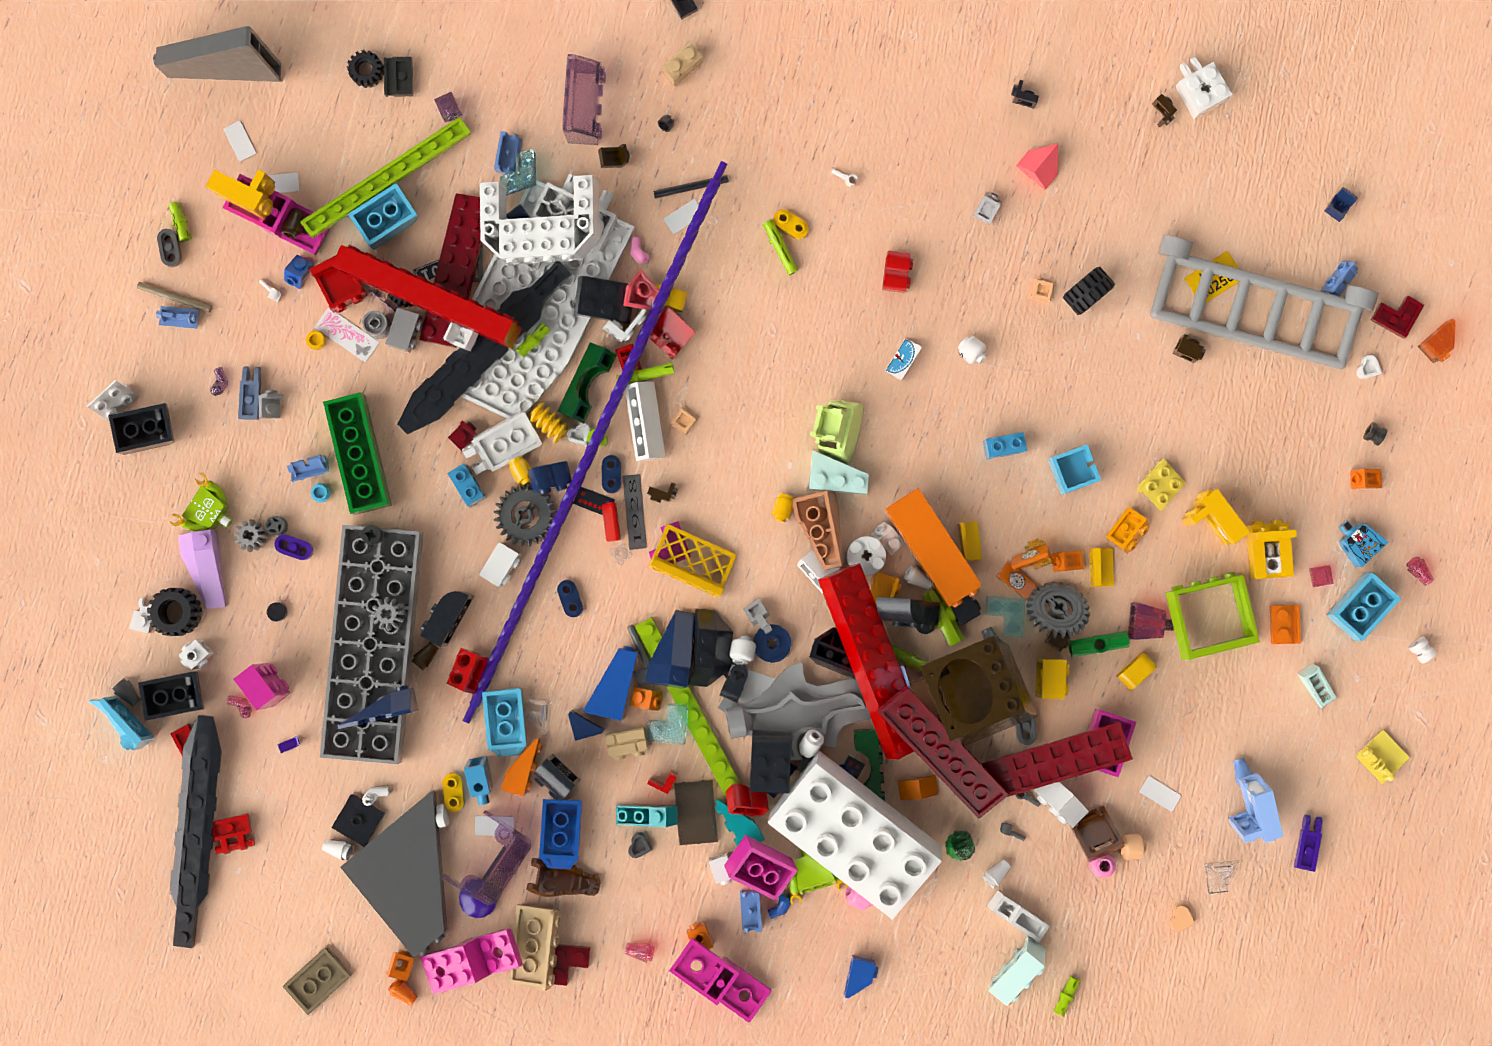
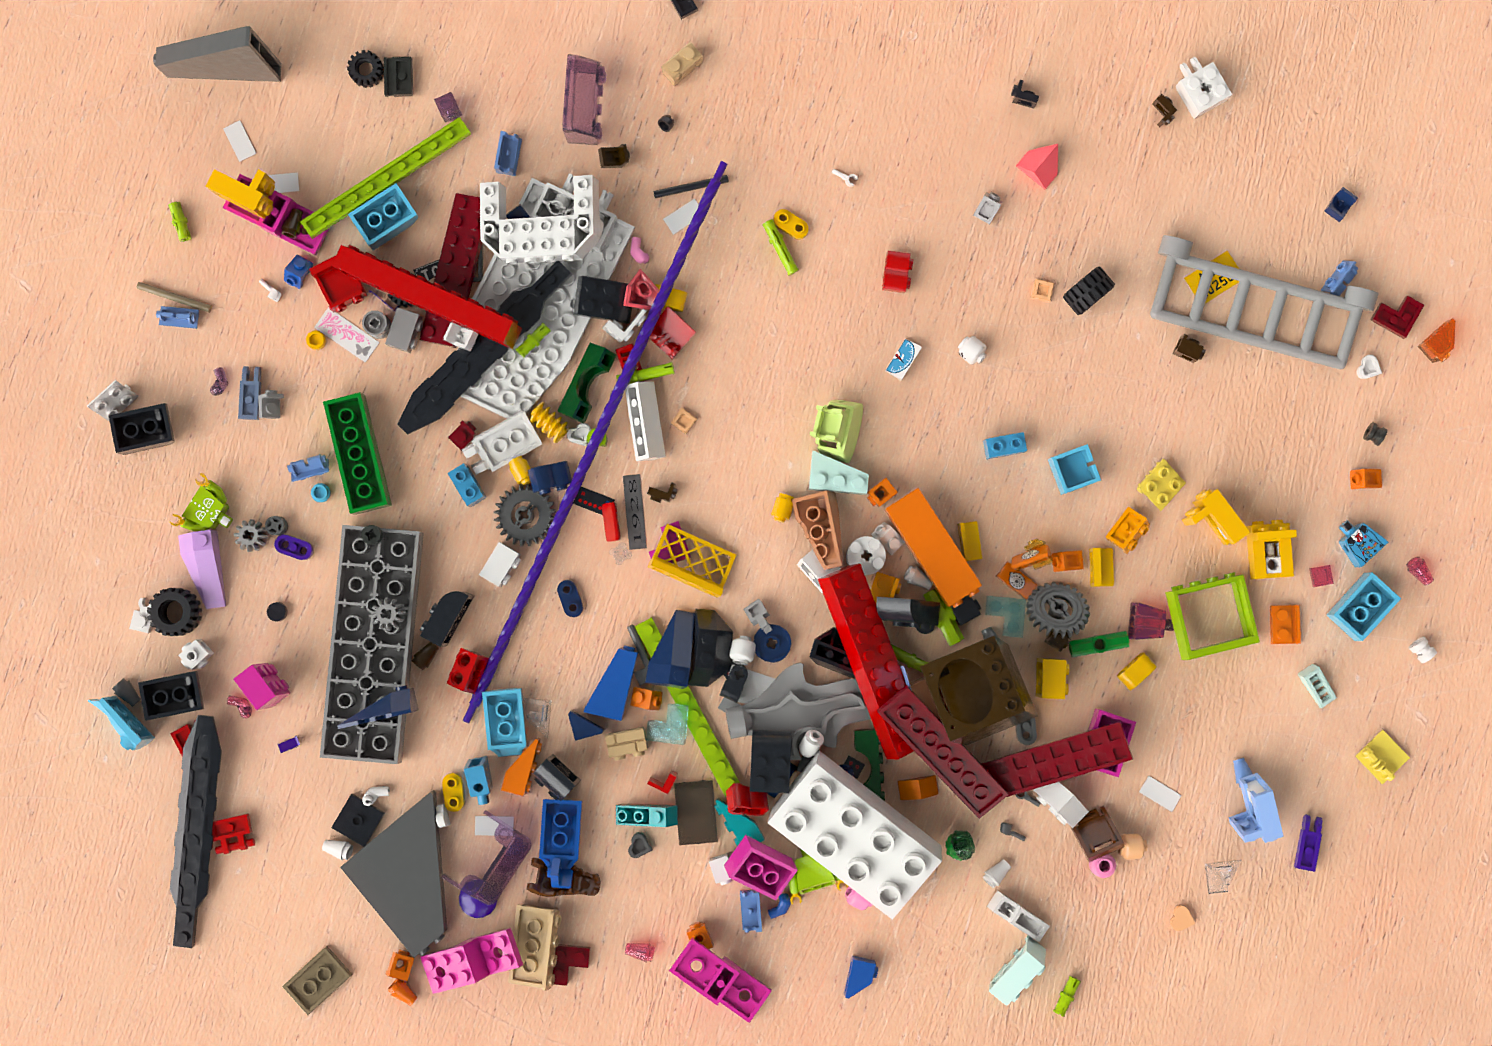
dark grey plate [157,229,182,267] -> none
clear light blue plate [500,149,536,196] -> none
dark blue plate [602,455,621,494] -> none
none -> blue bracket [547,858,573,889]
none -> orange brick [867,478,898,508]

